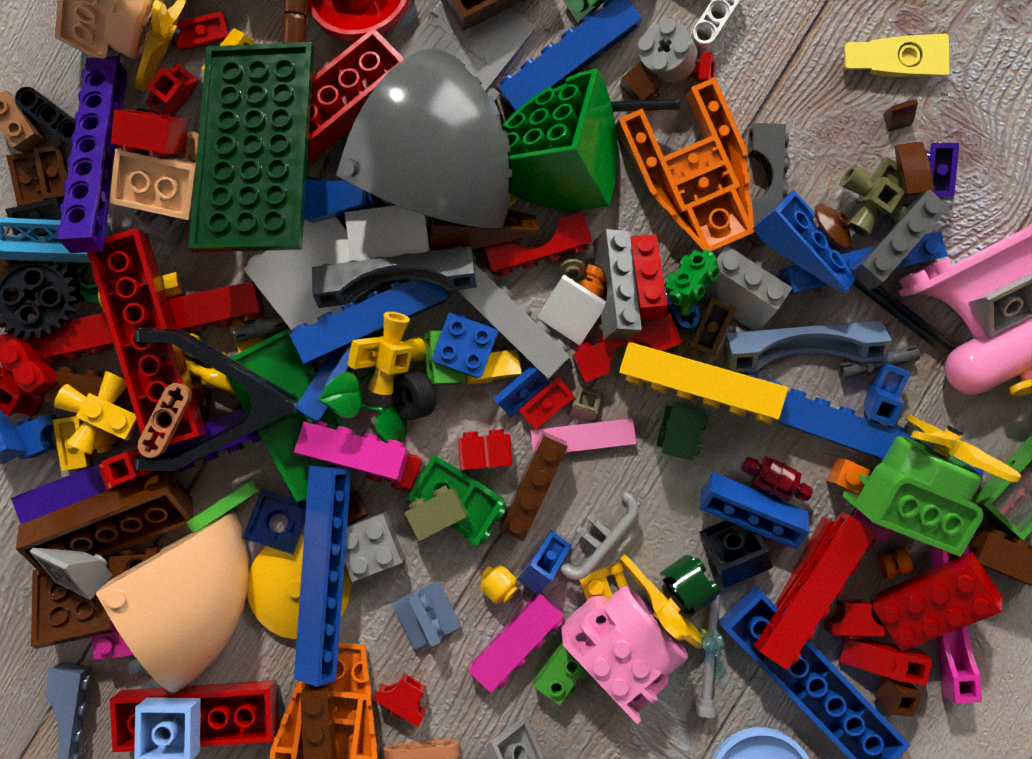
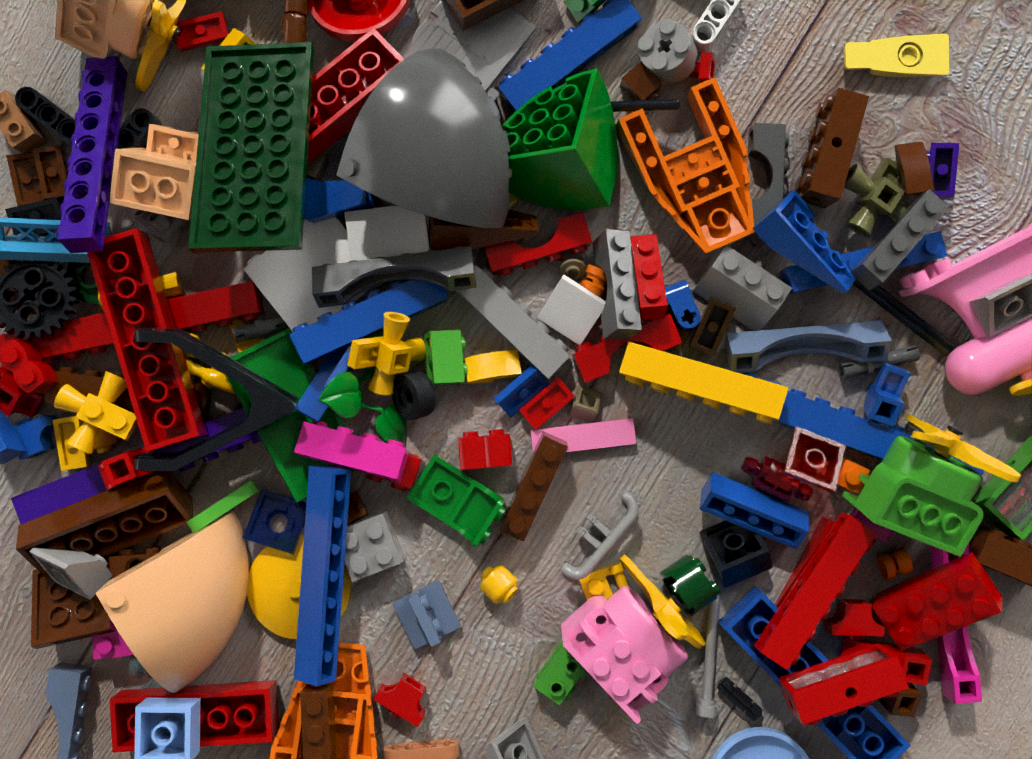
red brick [111,110,189,158] -> none
nougat beam [138,383,192,458] -> none
red brick [145,63,200,117] -> none
olive brick [405,485,468,541] -> none
blue bracket [432,312,498,378] -> none
dark pink brick [468,591,563,693] -> none
blue slope [517,530,572,595] -> none
clear green brick [655,401,708,461] -> none
green brick [665,250,720,315] -> none
clear light blue plate [700,629,725,658] -> none
reddish brown dish [815,203,852,249] -> none
reddish brown slope [883,99,918,131] -> none
none -> black axle [717,677,763,721]
none -> red brick [778,643,909,725]
none -> clear red slope [783,426,846,493]
none -> reddish brown brick [794,87,869,208]

